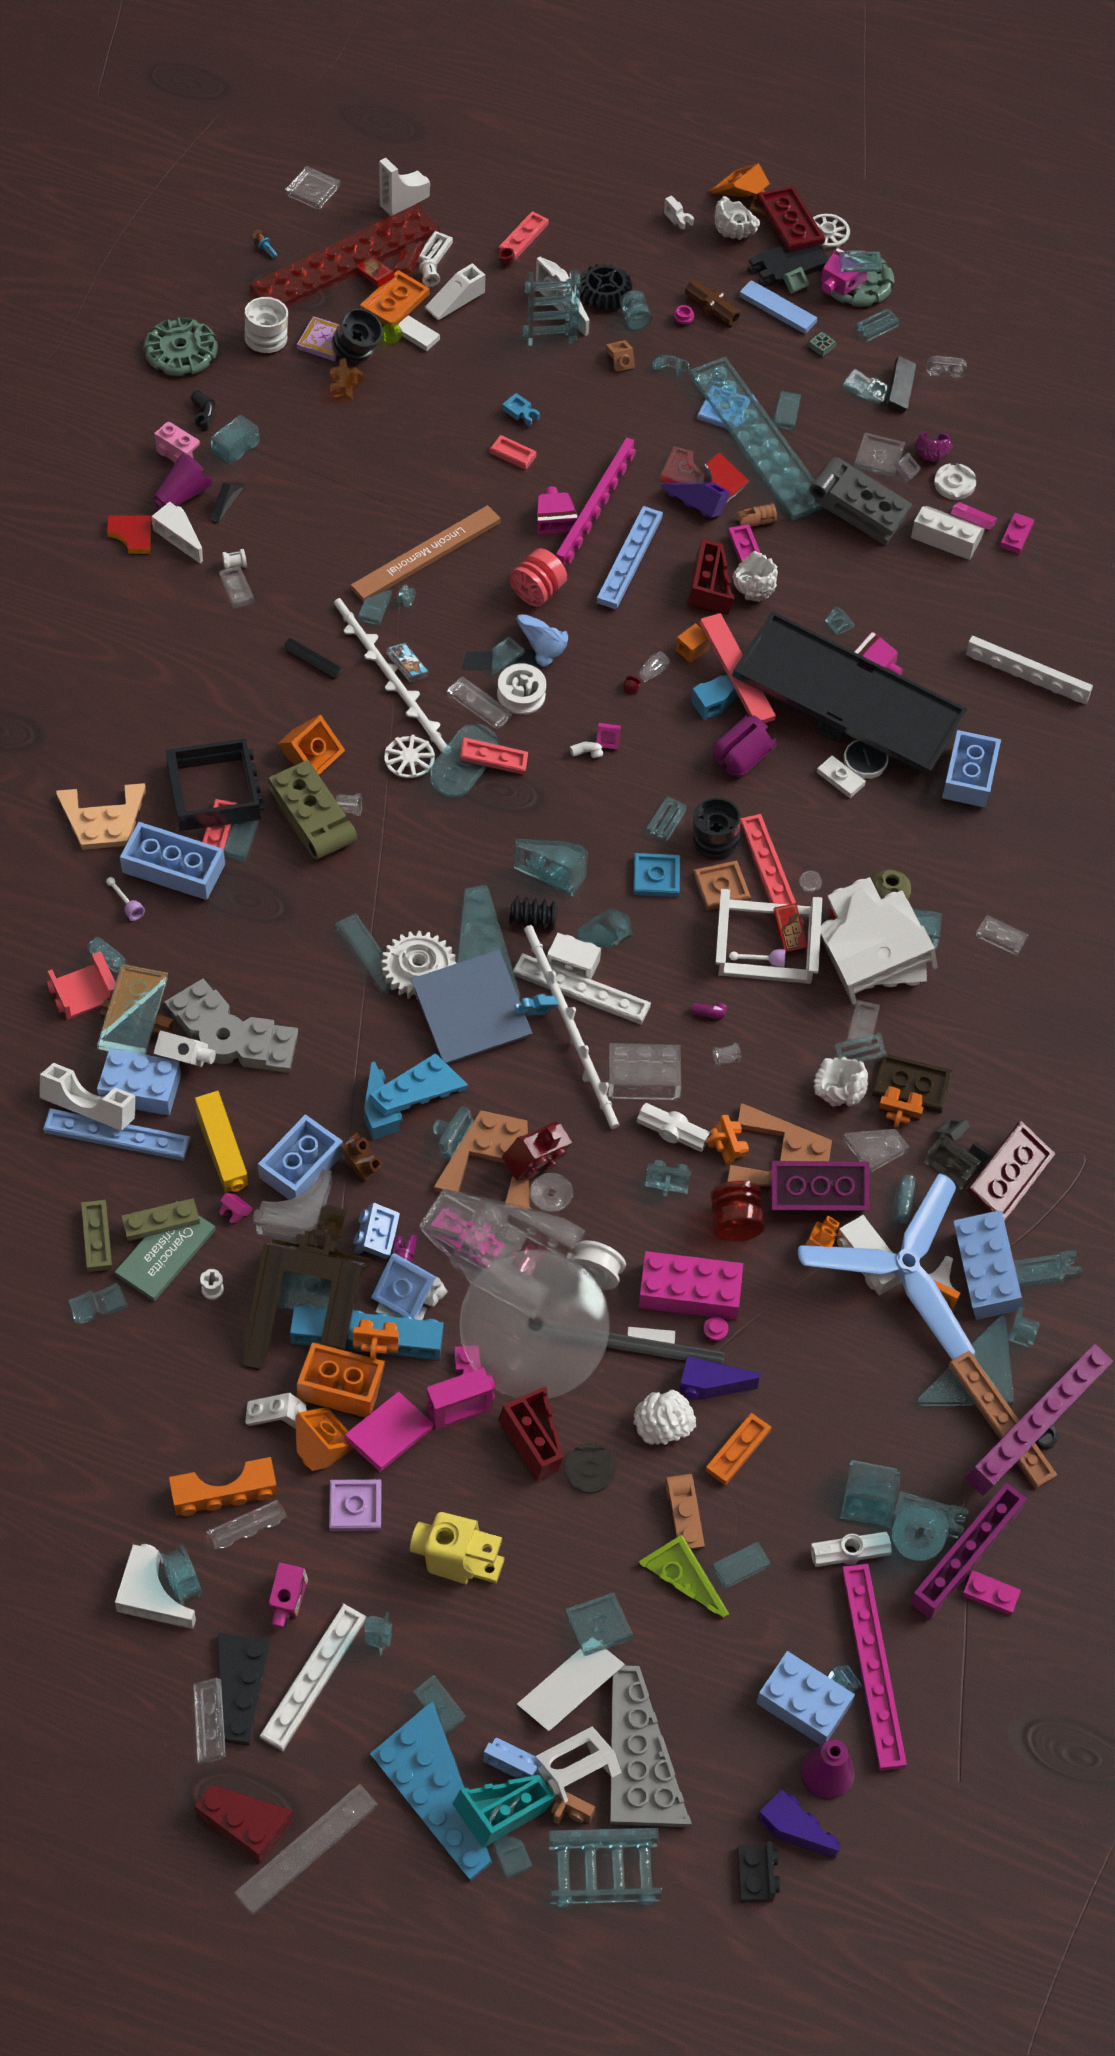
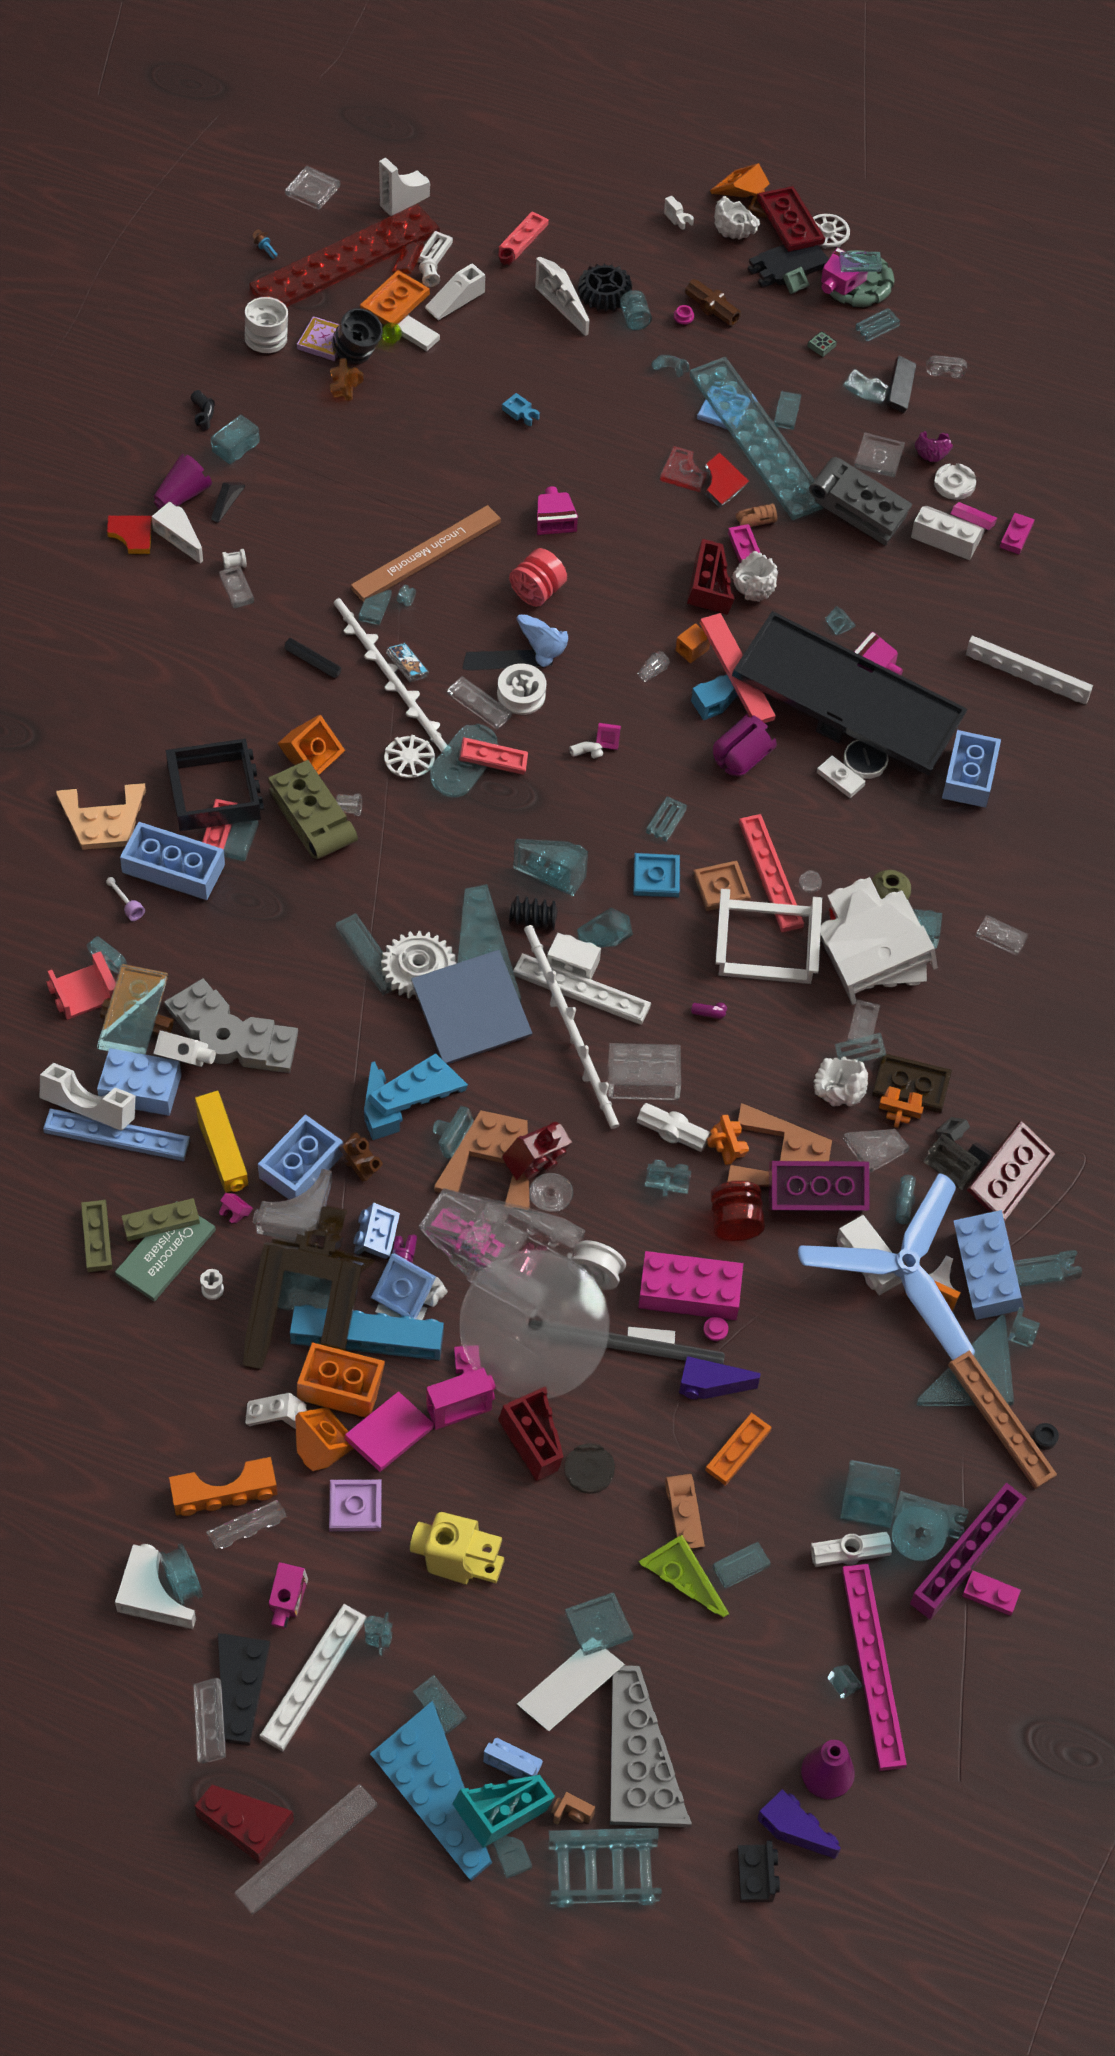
clear light blue slope [69,1283,128,1323] -> none
sand green plate [143,318,218,377] -> none
bright pink bracket [154,422,200,463] -> none
orange hips [353,1319,399,1360] -> none
red tile [356,257,395,287] -> none
coral tile [490,435,537,470] -> none
clear light blue tile [492,637,524,675] -> none
dark azure plate [514,994,558,1015] -> none
clear light blue fence [523,270,580,346] -> none
white panel [536,1727,622,1803] -> none
dark pink plate [556,437,636,567] -> none
light blue plate [597,506,663,610] -> none
nougat bracket [606,340,635,372] -> none
dark red hinge [623,675,641,695] -> none
white hair [633,1390,696,1445] -> none
dark purple slope [661,482,731,518] -> none
black wheel [693,798,741,859] -> none
clear bush [713,1042,742,1068] -> none
hinge [729,949,785,968] -> none
light blue tile [739,280,817,334] -> none
light blue brick [756,1651,855,1745] -> none
tile [773,903,807,953] -> none
orange hips [805,1216,840,1247] -> none
clear tile [894,453,921,482] -> none
magenta brick [965,1344,1113,1496] -> none

